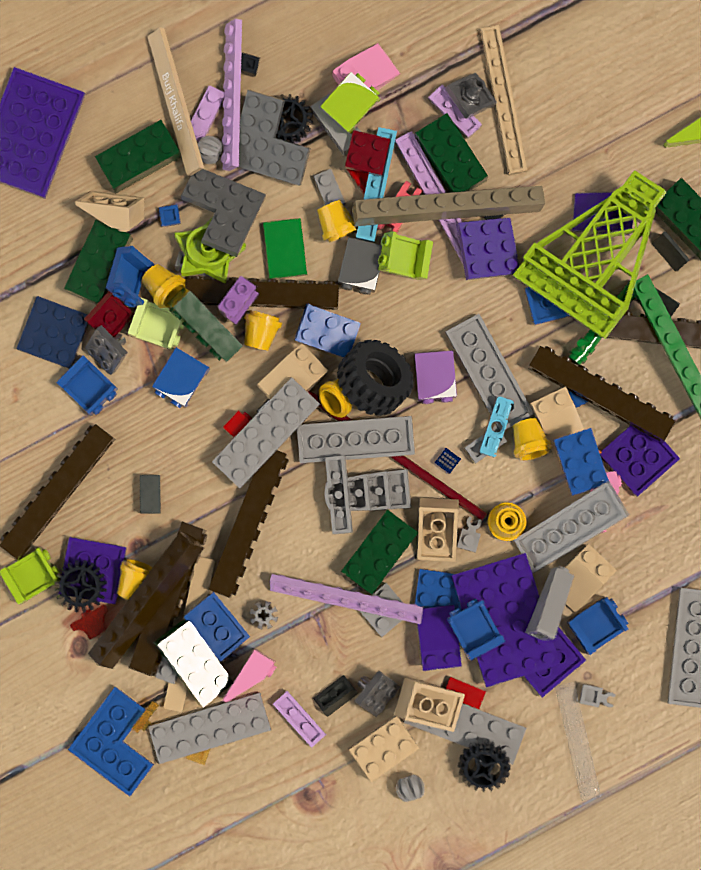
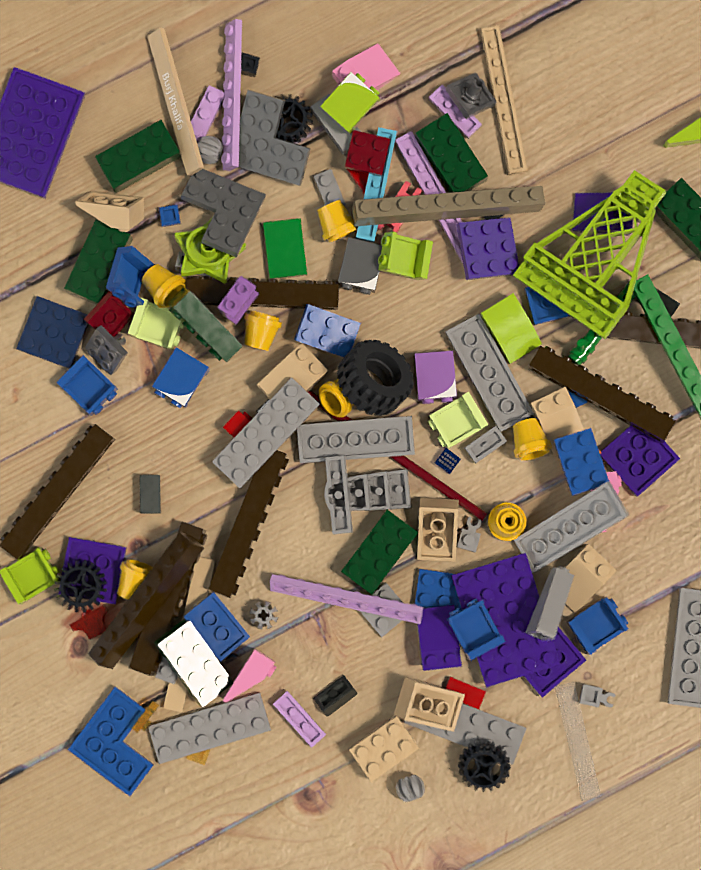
flat silver plate [355,671,400,717] -> none
medium azure piece [480,397,514,458] -> none
pearl dark grey slope [652,231,689,271] -> none
none -> yellowish green panel [427,392,488,449]
none -> lime slope [480,293,542,364]

